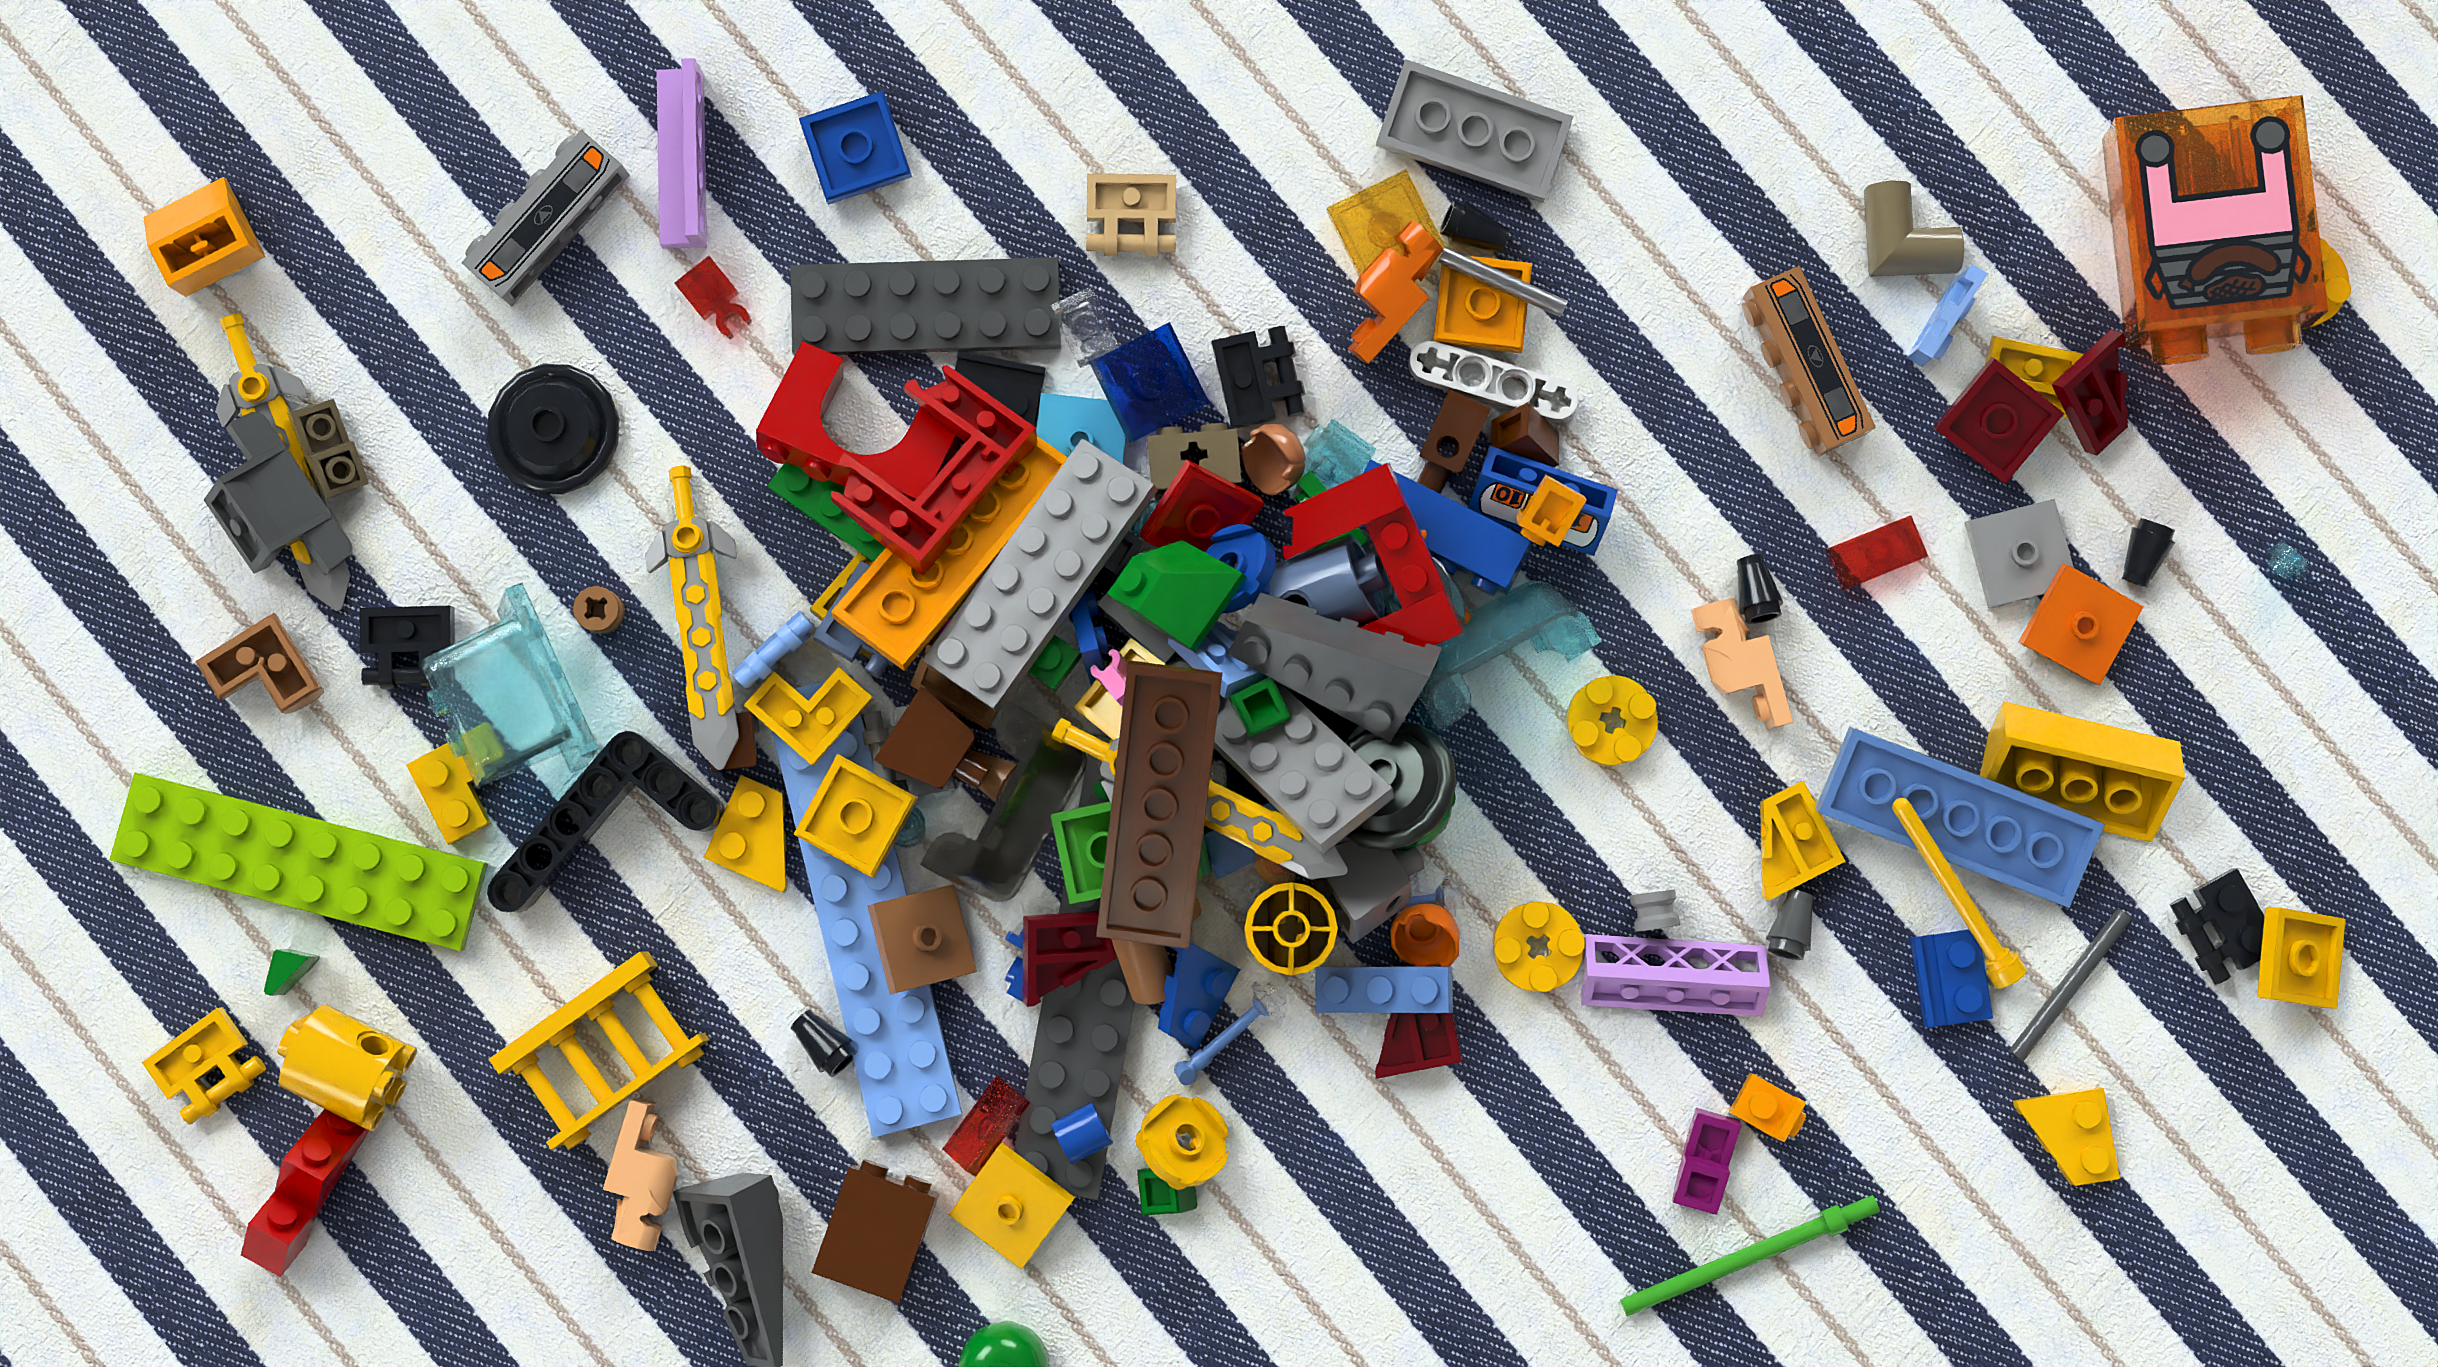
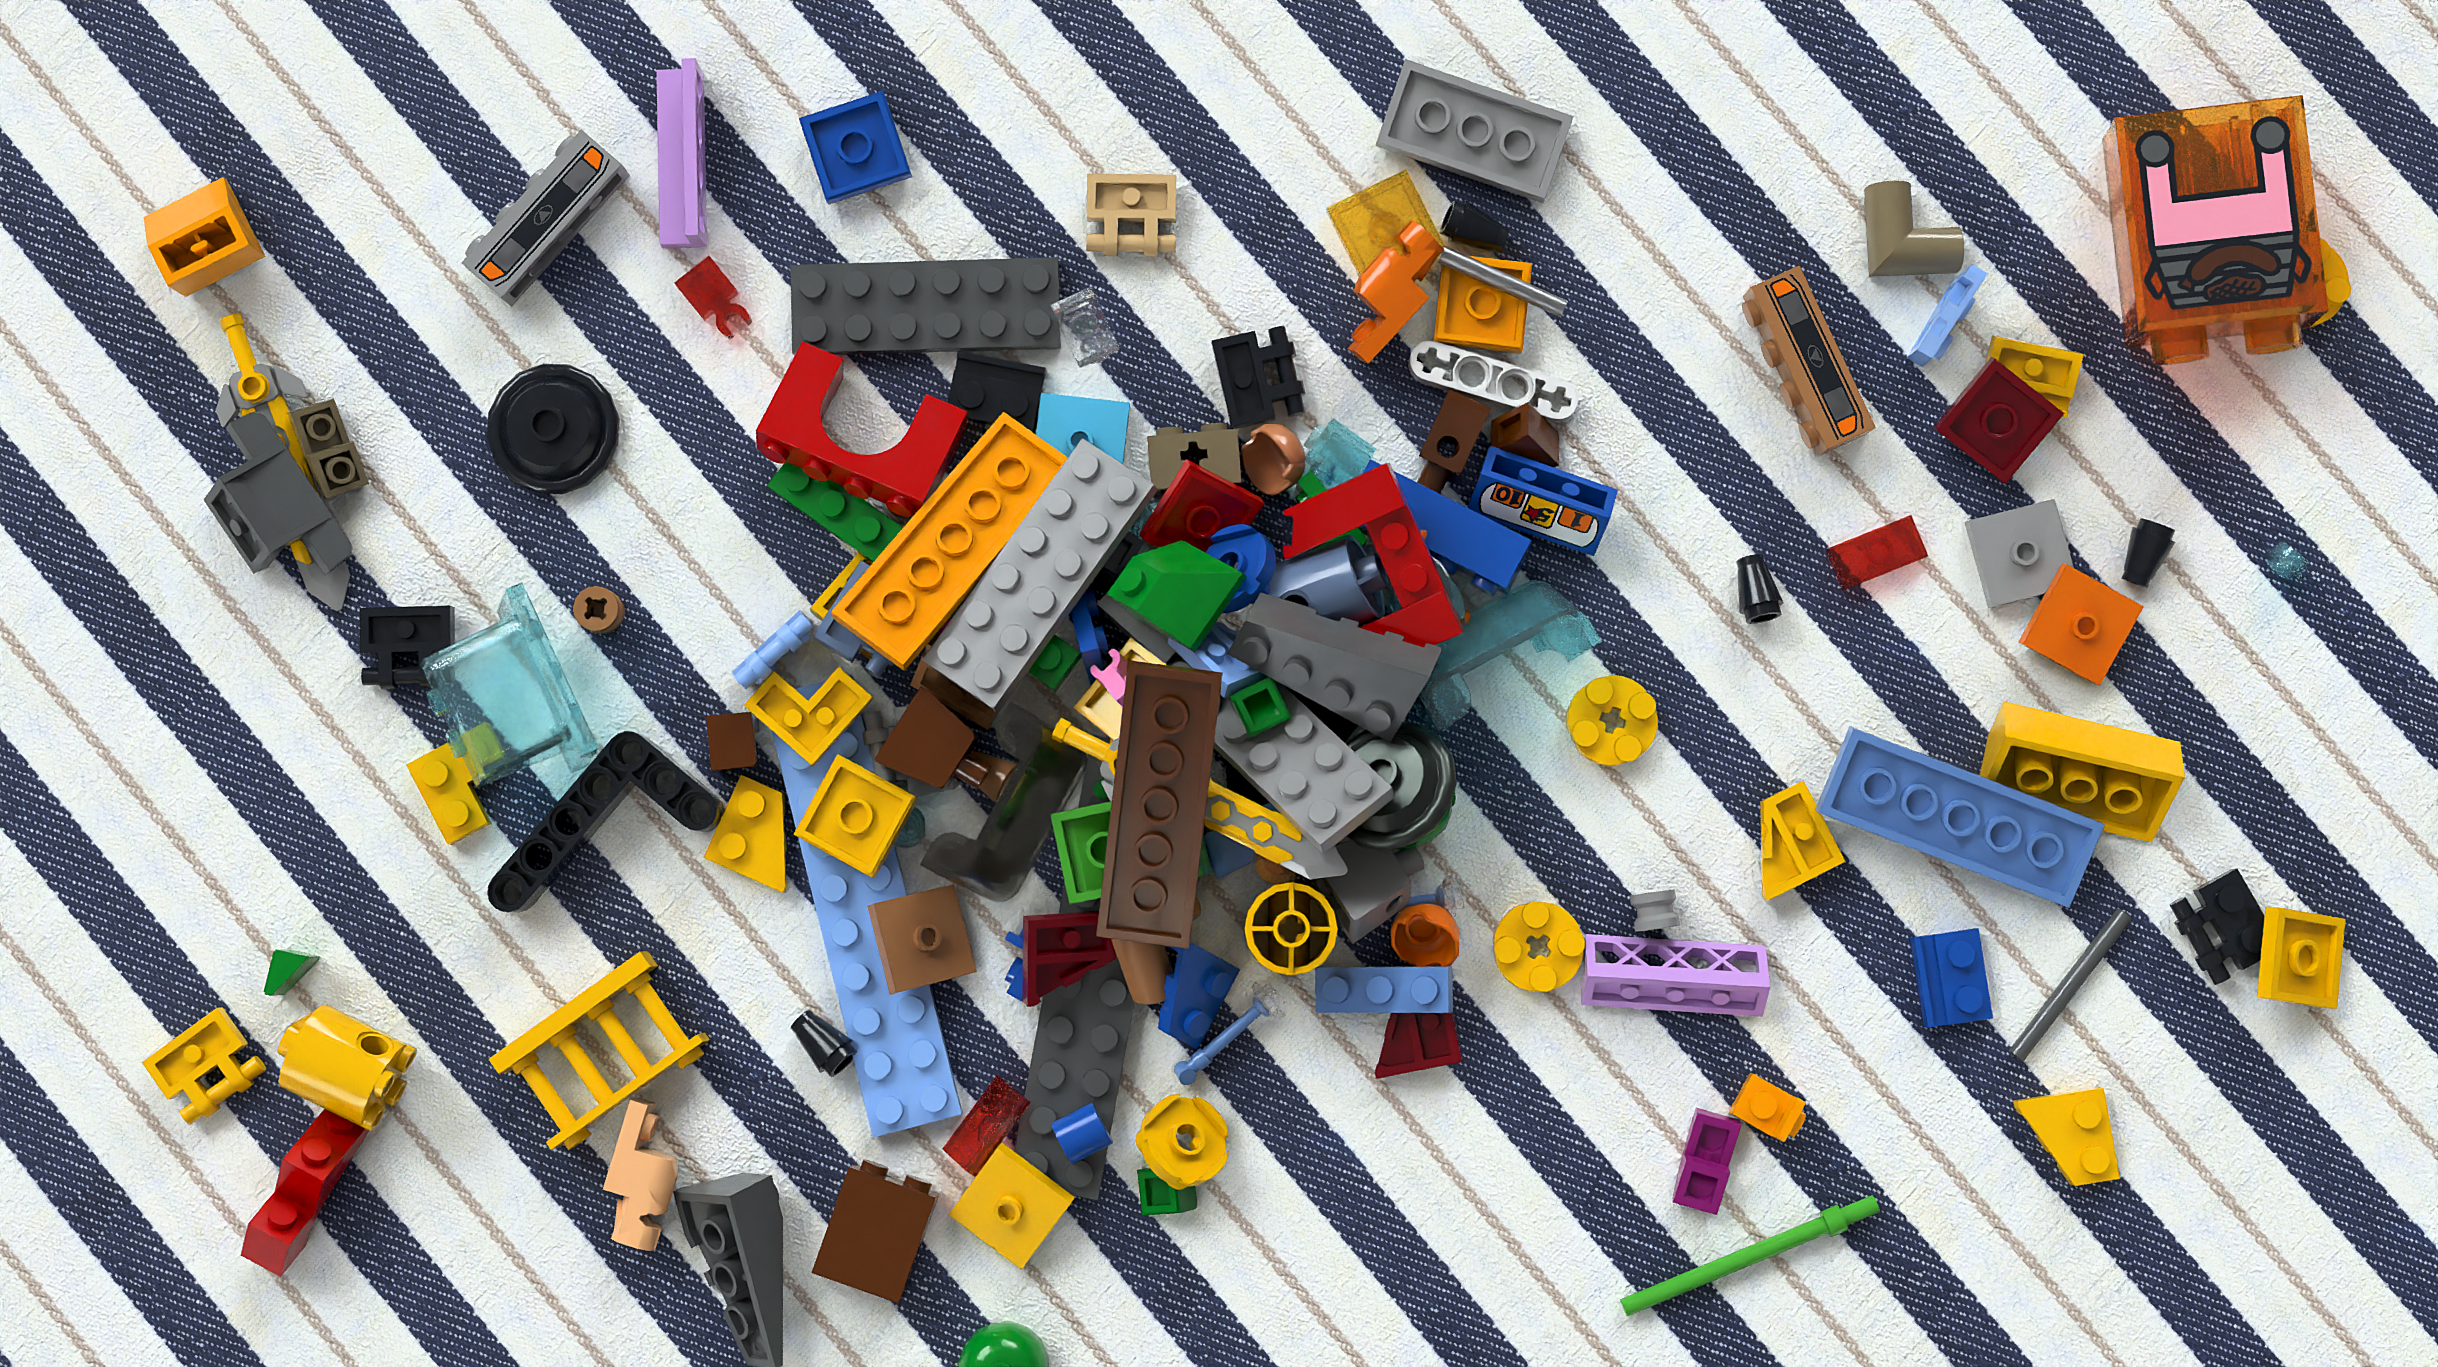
lime plate [109,772,488,951] -> none
medium nougat brick [195,613,324,714] -> none
sword [645,465,739,770] -> none
red wedge [831,365,1038,576] -> none
clear blue plate [1089,322,1209,443] -> none
light orange bracket [1516,474,1587,547] -> none
light nougat plate [1691,598,1793,730] -> none
dark grey cone [1766,890,1814,960] -> none
yellow piece [1892,798,2027,989] -> none
dark red wing [2051,330,2128,455] -> none

